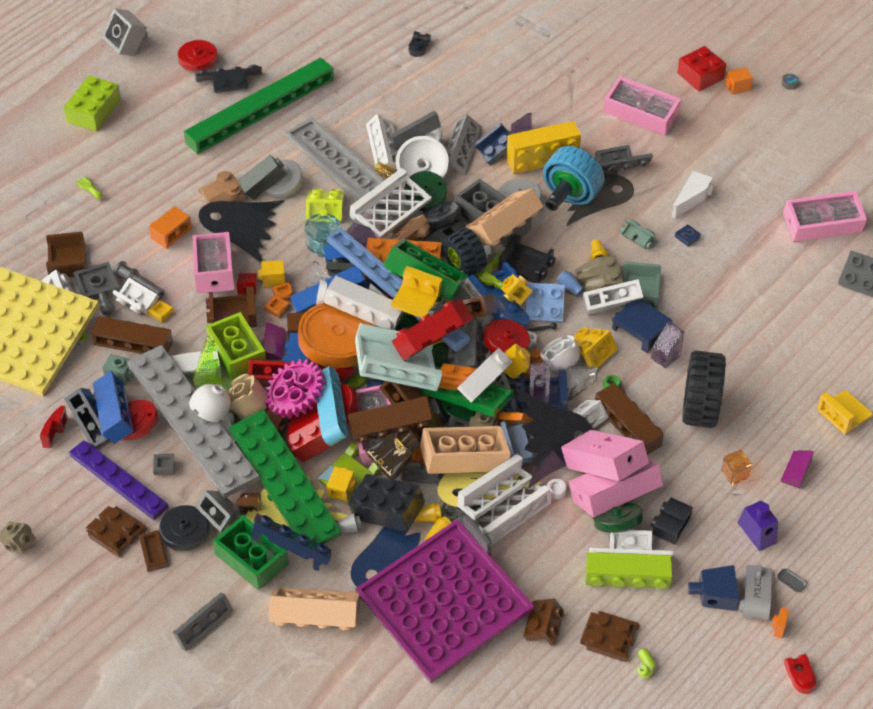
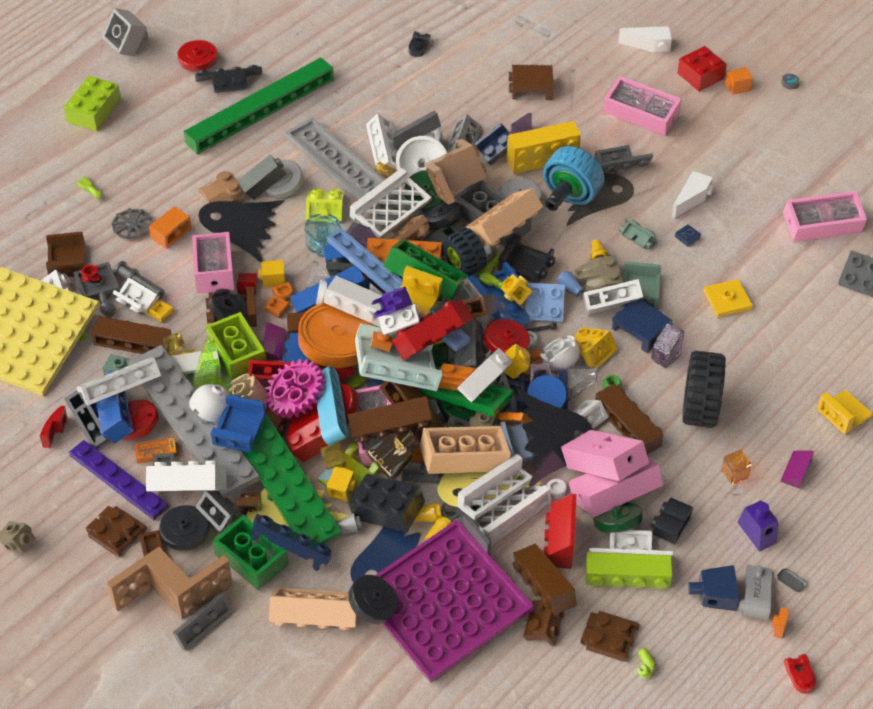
none -> white fence [76,357,161,405]
none -> red plate [81,265,100,283]
none -> medium nougat bracket [106,547,233,619]
none -> dark grey wheel [112,208,153,239]
none -> orange tile [134,437,177,464]
none -> white brick [146,461,226,491]
none -> clear yellow panel [163,333,195,356]
none -> black plate [208,289,247,320]
none -> blue panel [210,395,266,453]
none -> clear yellow panel [320,443,347,470]
none -> black wheel [348,575,398,625]
none -> orange plate [370,331,392,352]
none -> dark purple hinge [371,286,413,318]
none -> white bracket [379,304,424,335]
none -> medium nougat bracket [424,139,487,205]
none -> reddish brown panel [509,65,554,100]
none -> reddish brown brick [512,543,577,615]
none -> blue tile [527,375,566,408]
none -> slope [543,494,577,569]
none -> white slope [619,26,672,52]
none -> yellow plate [703,279,753,318]

